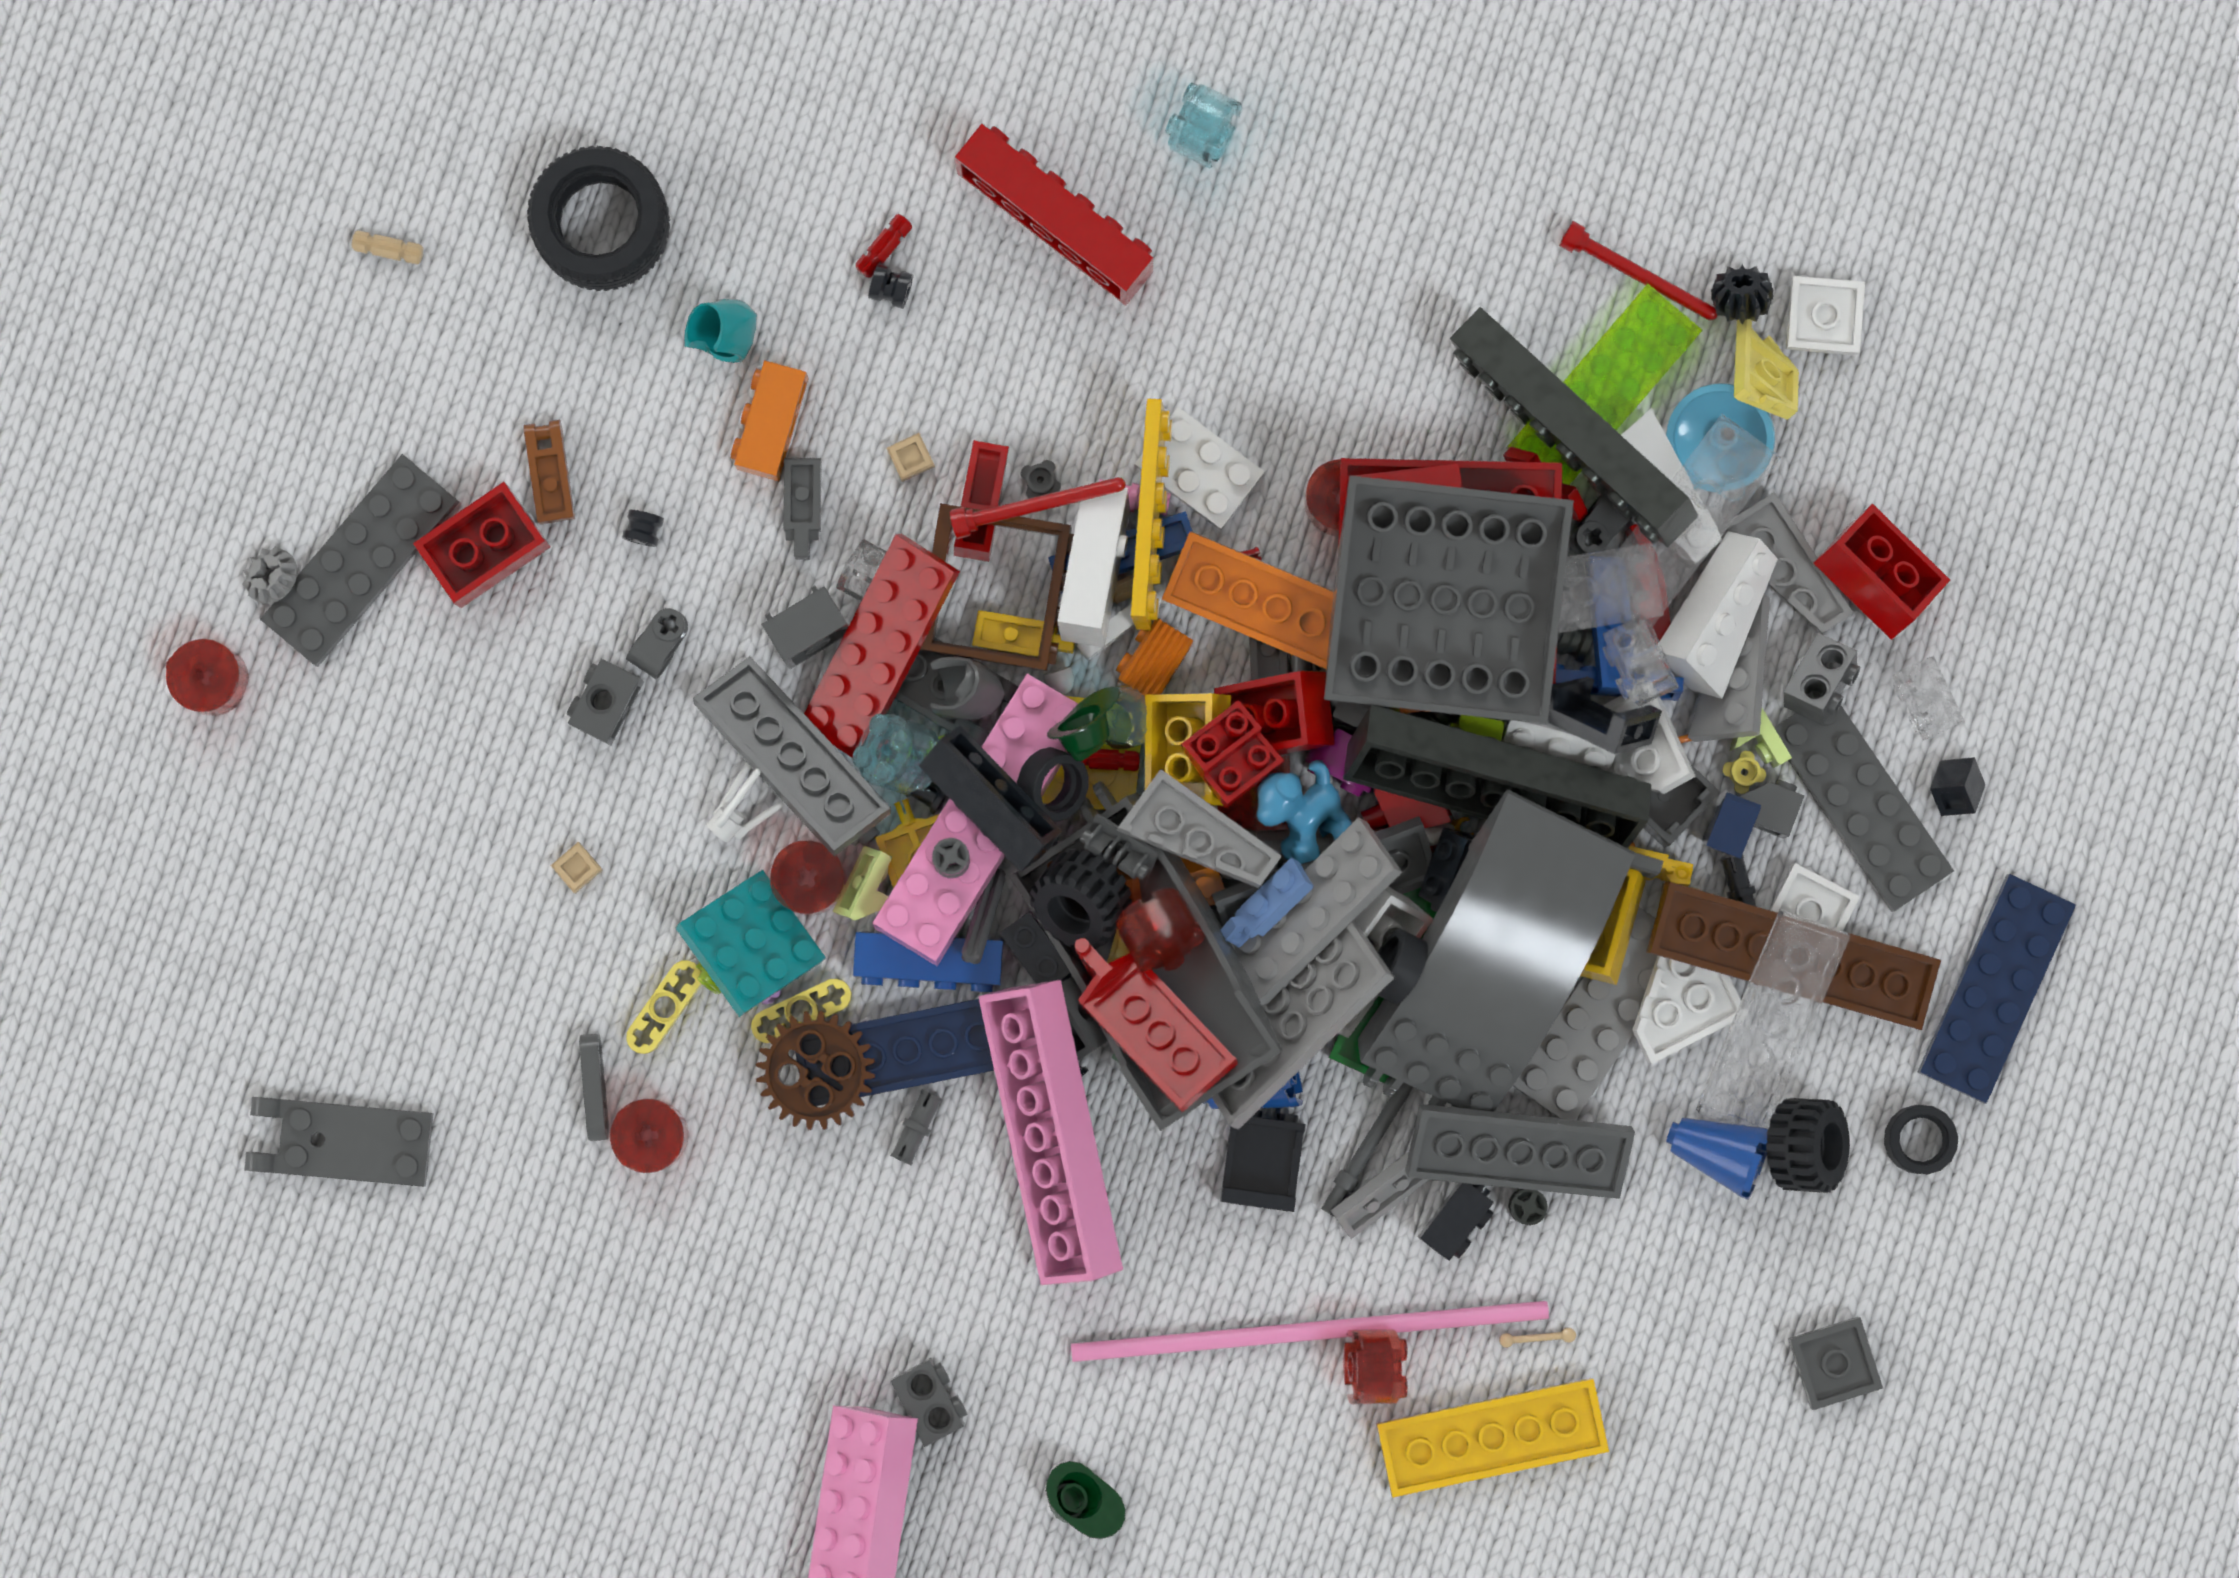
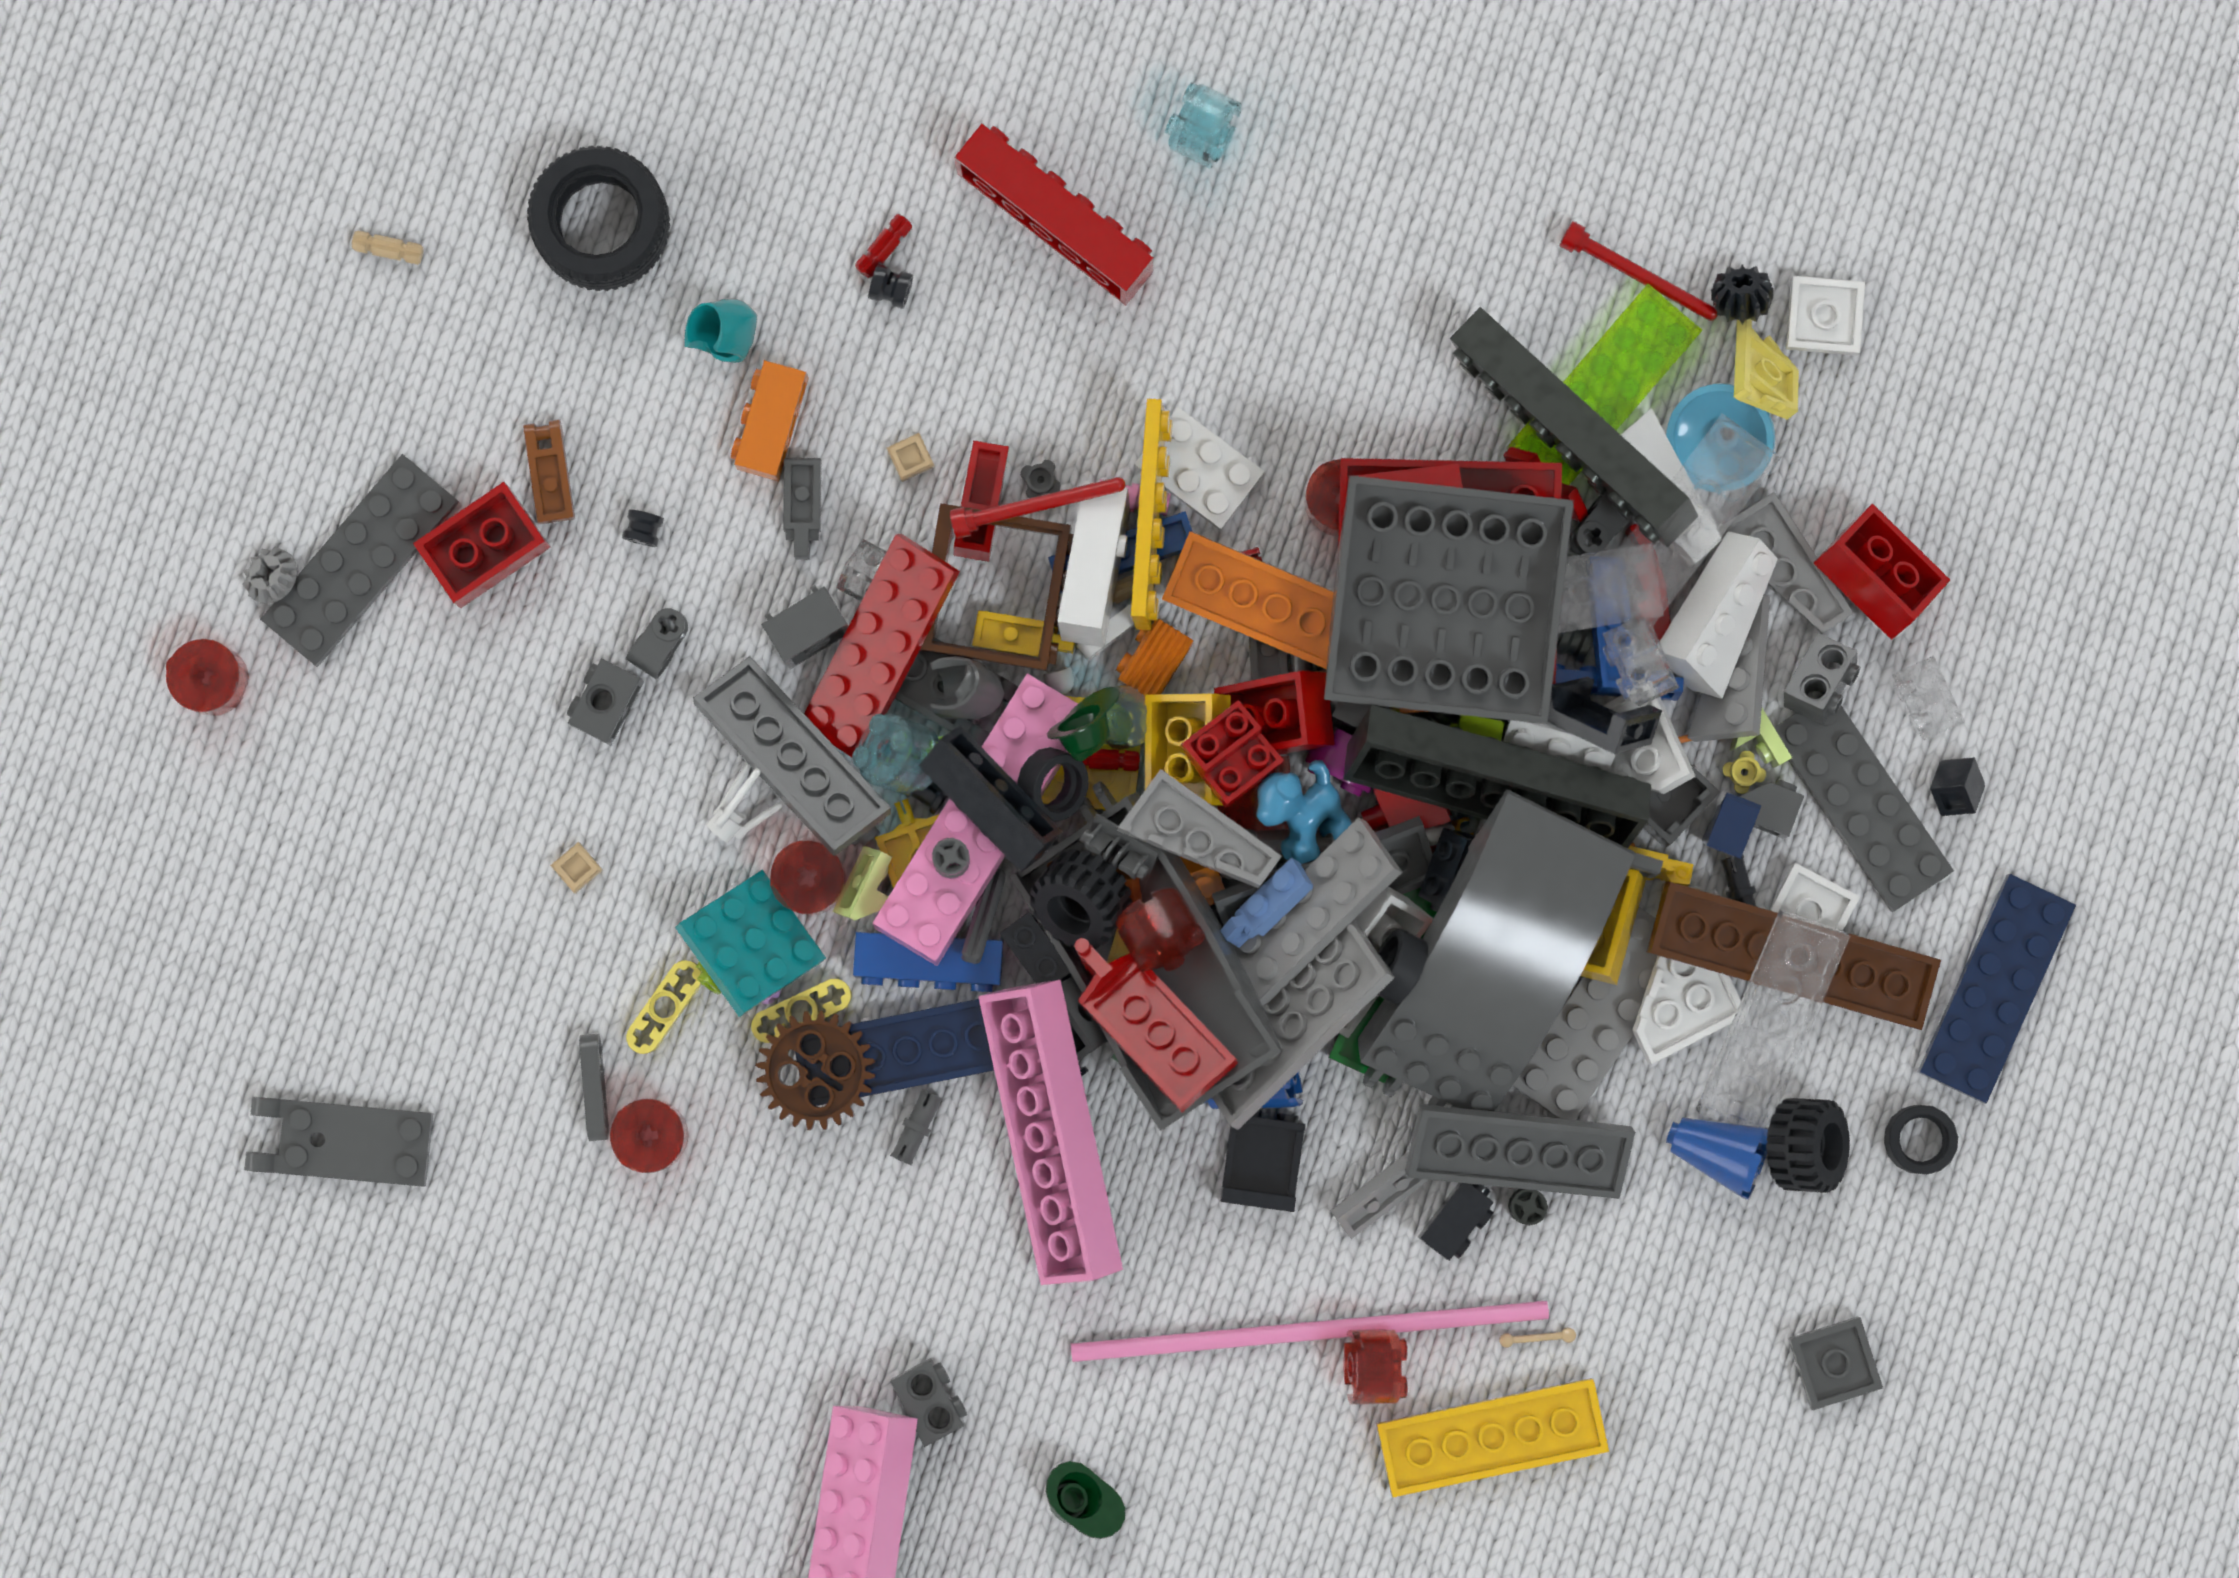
dark grey bar [1321,1082,1414,1216] -> none

